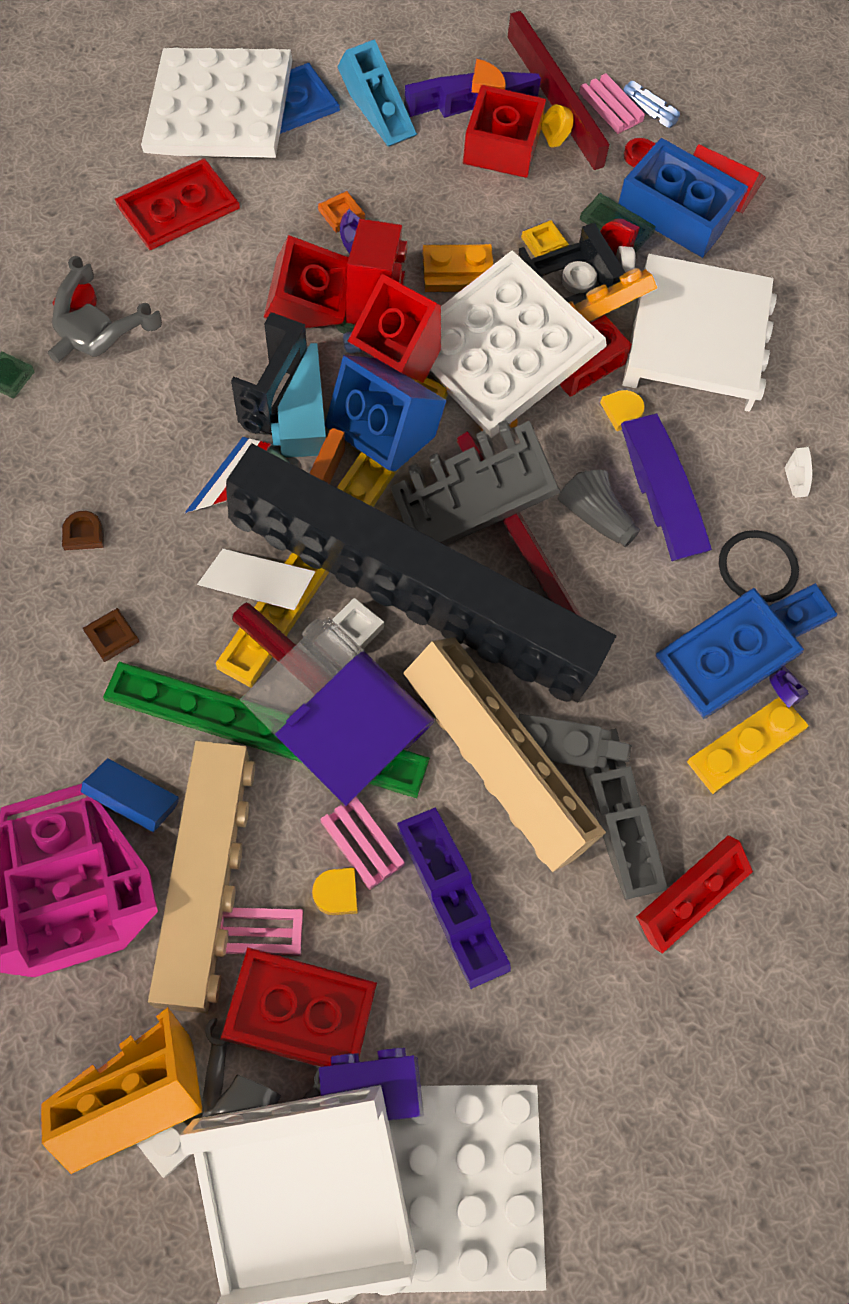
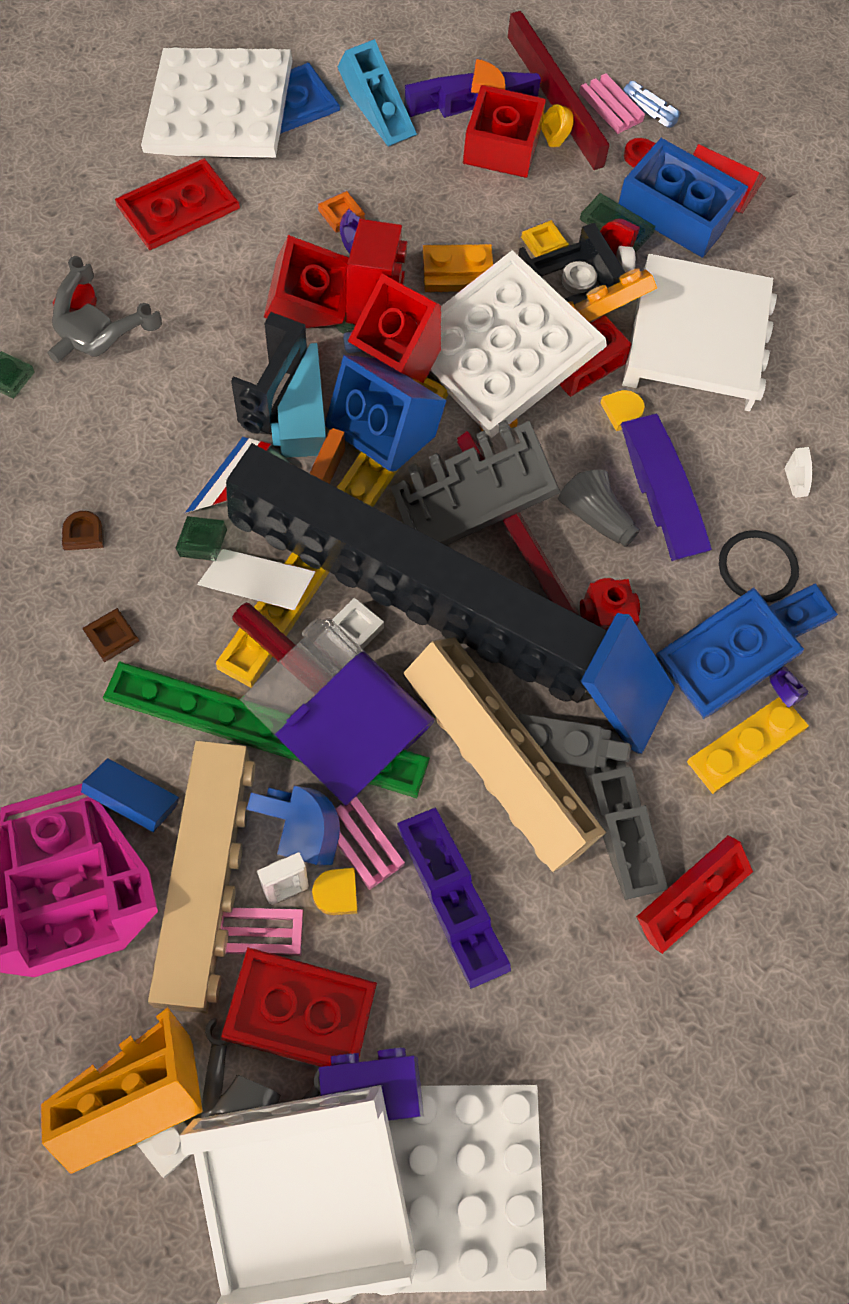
none -> clear green plate [175,516,227,561]
none -> blue brick [247,785,340,865]
none -> white plate [257,852,309,905]
none -> red brick [579,578,640,630]
none -> blue tile [581,613,675,754]

